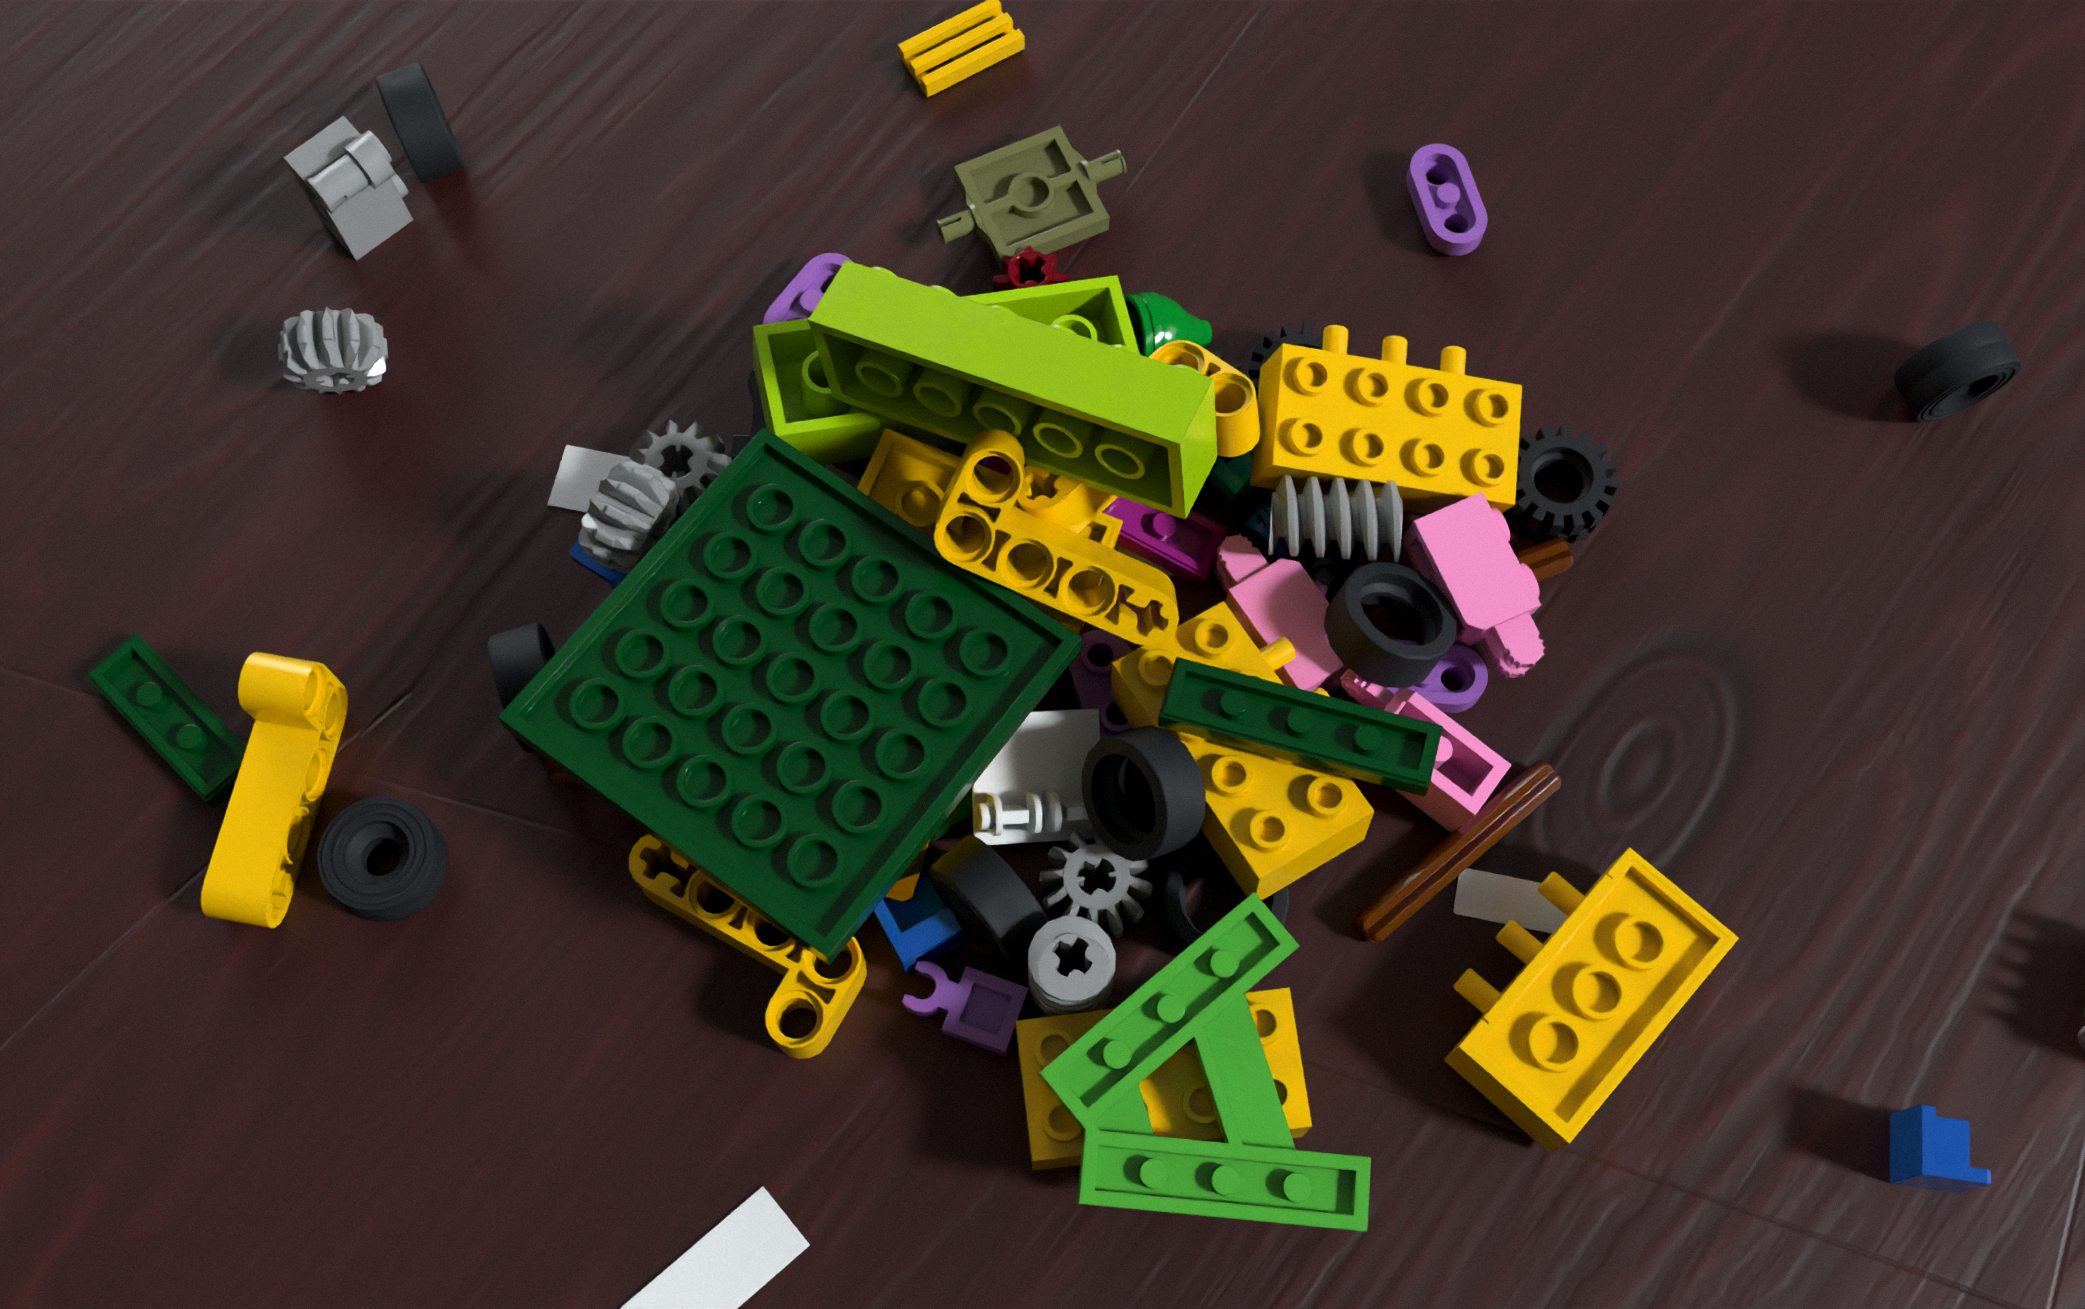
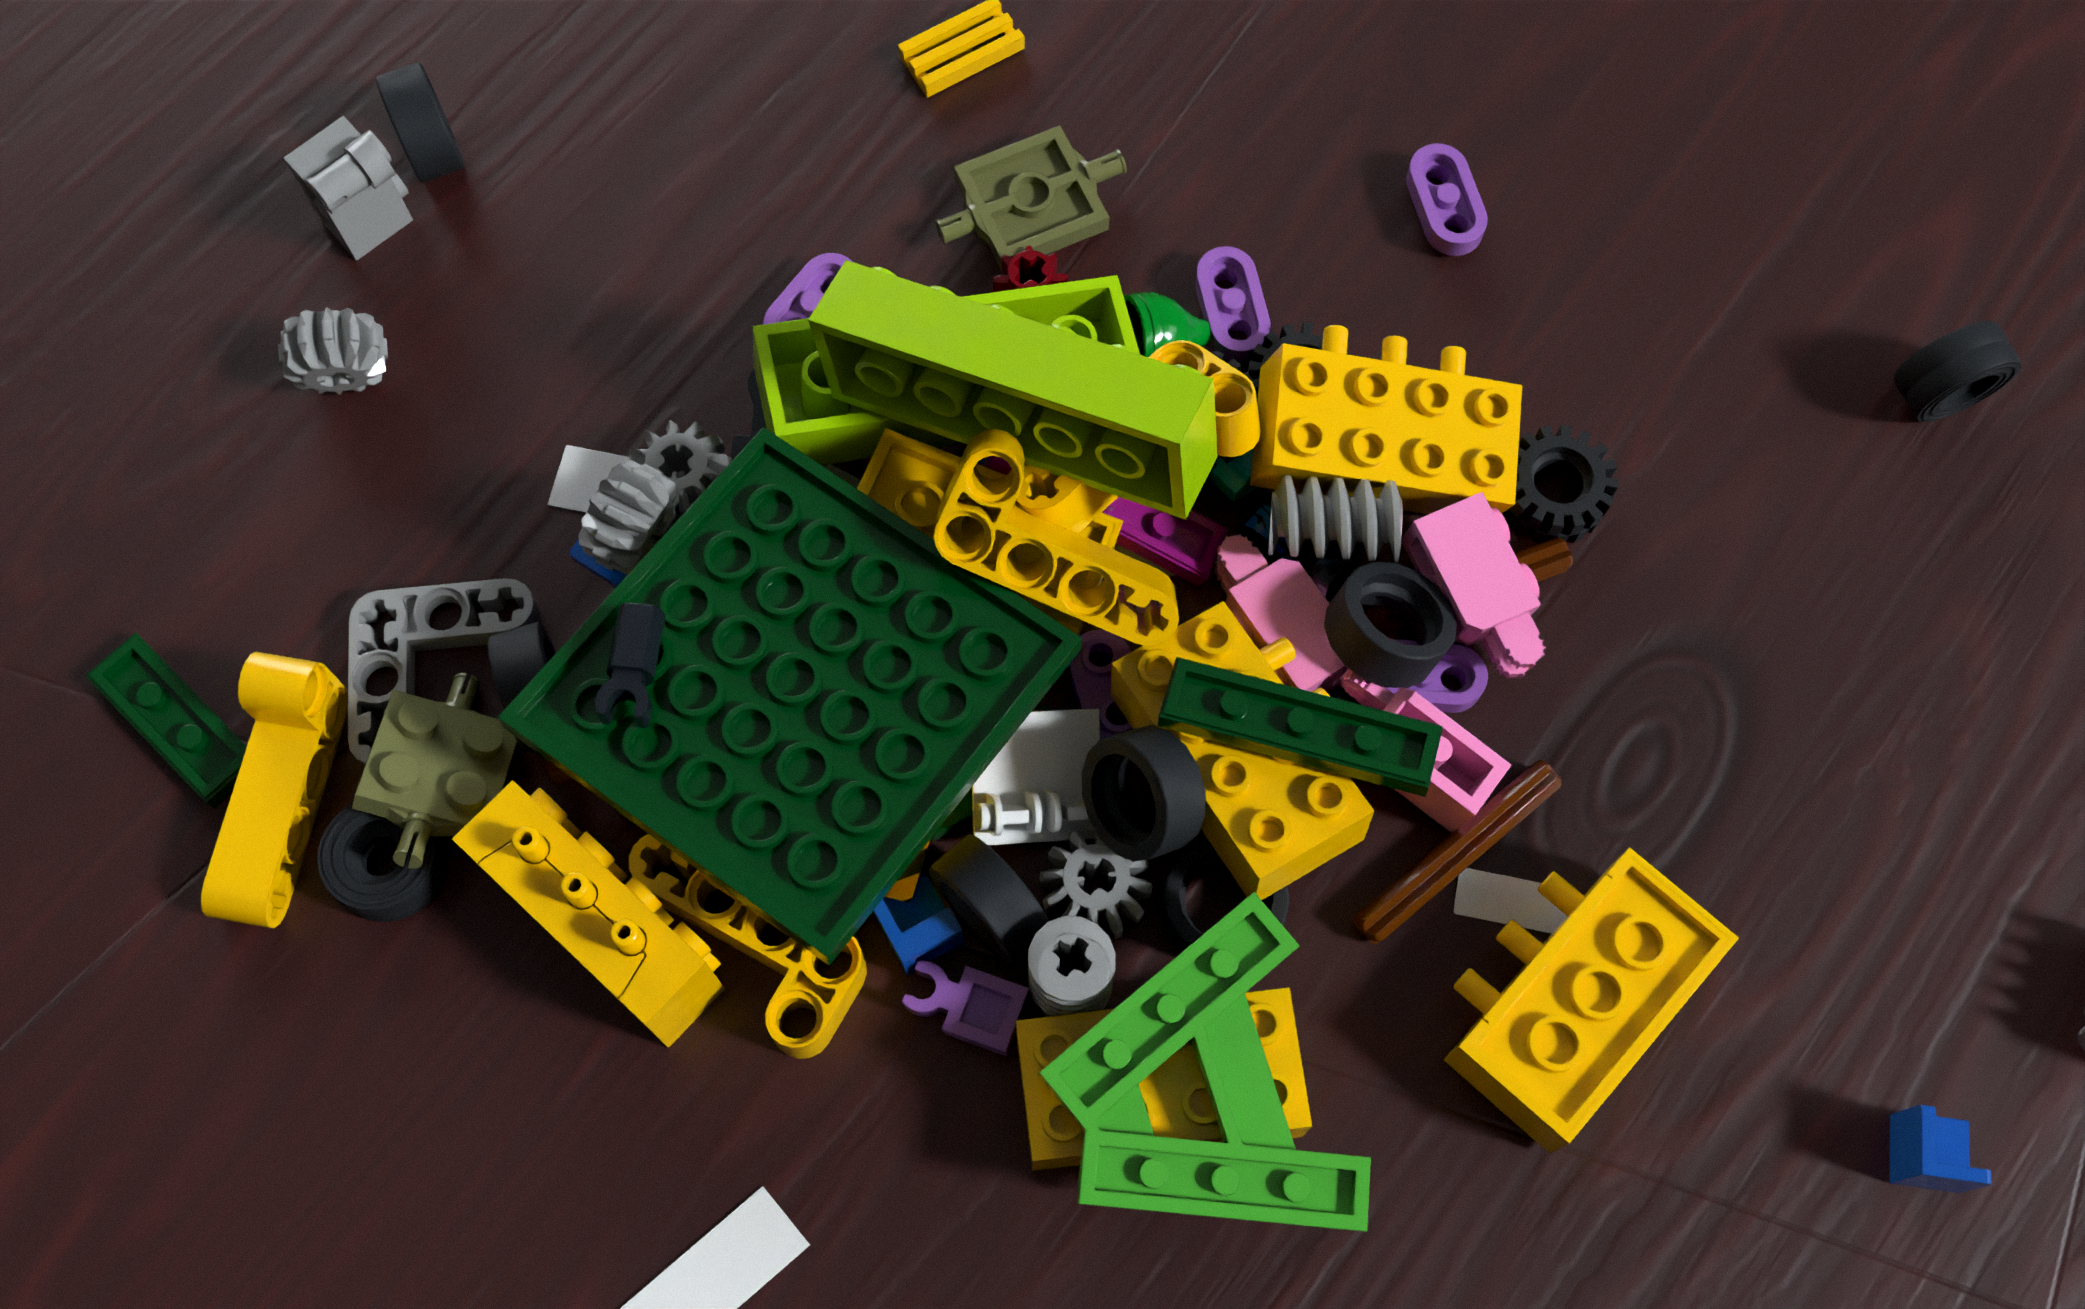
none -> light grey beam [348,578,540,767]
none -> olive plate [352,673,517,869]
none -> yellow piece [452,780,725,1048]
none -> black bar [595,602,666,728]
none -> medium lavender plate [1195,246,1271,363]

